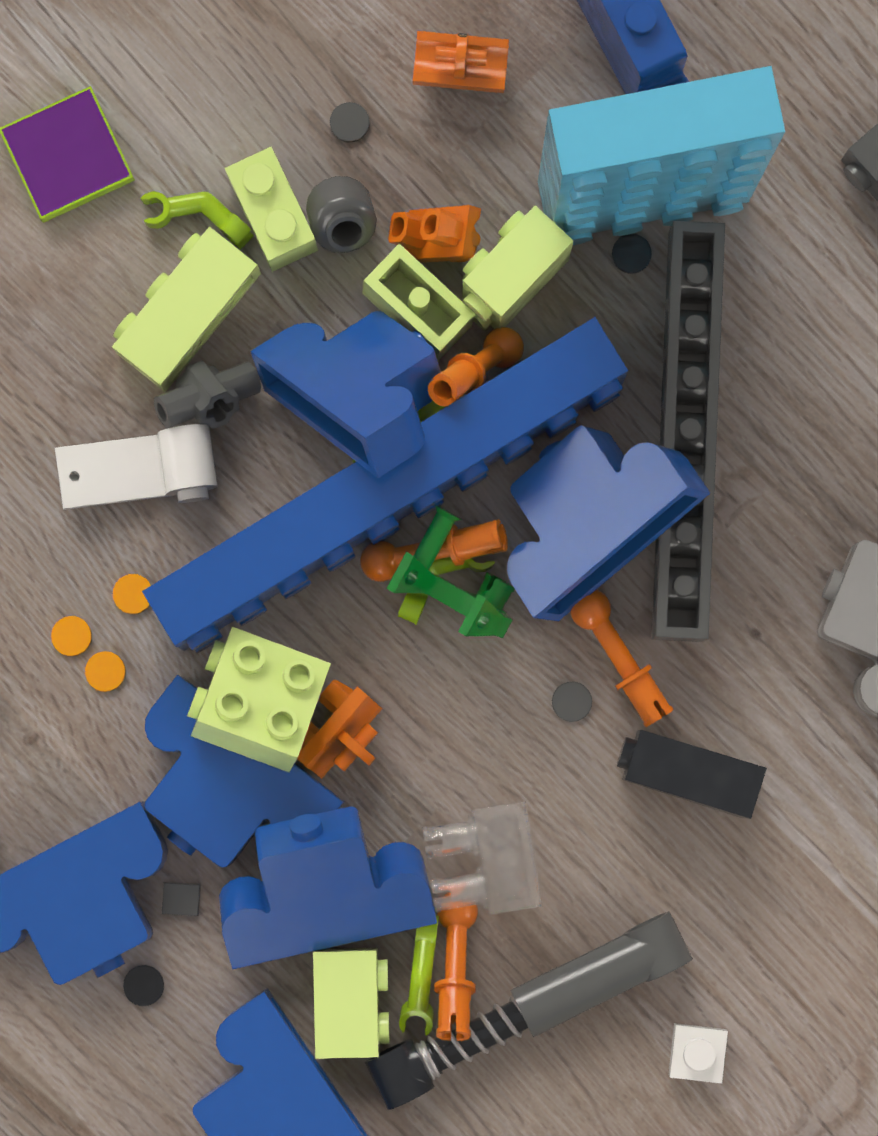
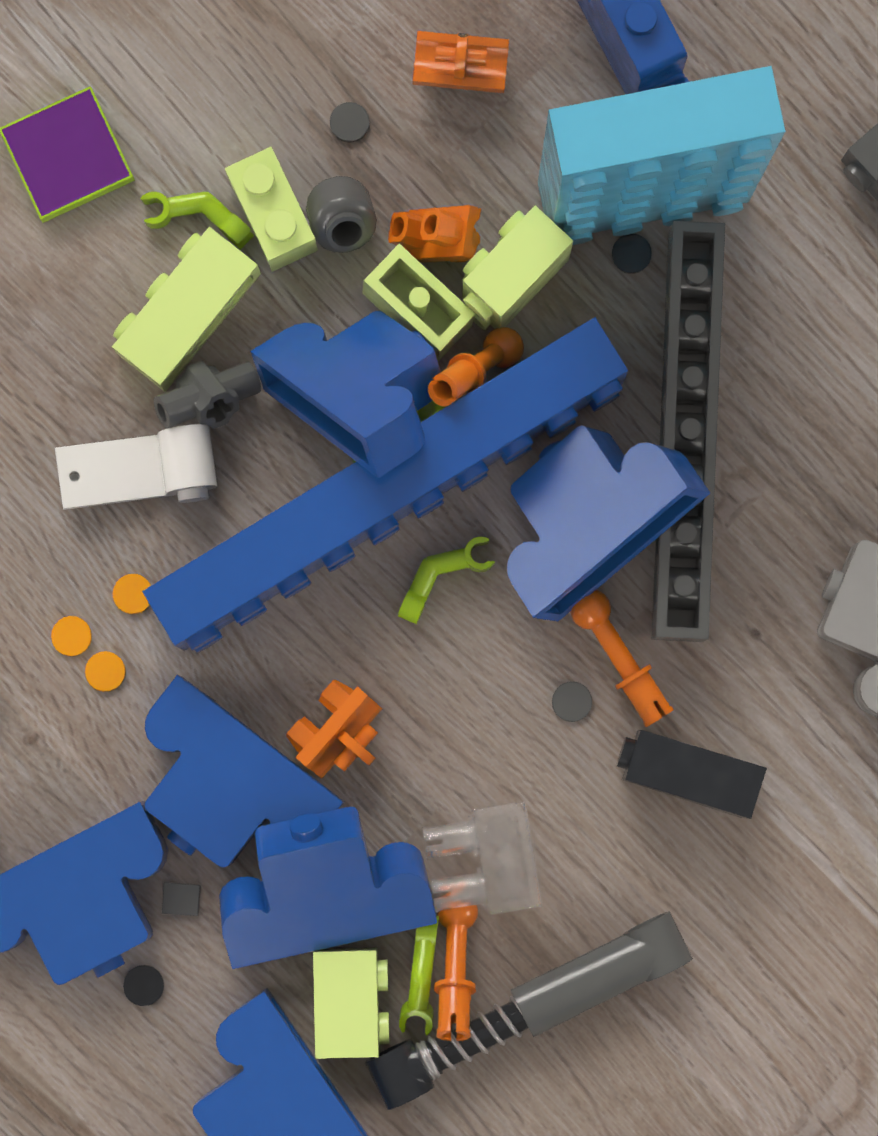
yellowish green brick [187,627,331,772] -> none
orange pin [360,519,508,582] -> none
green piece [386,505,515,638] -> none
white plate [668,1023,728,1084] -> none

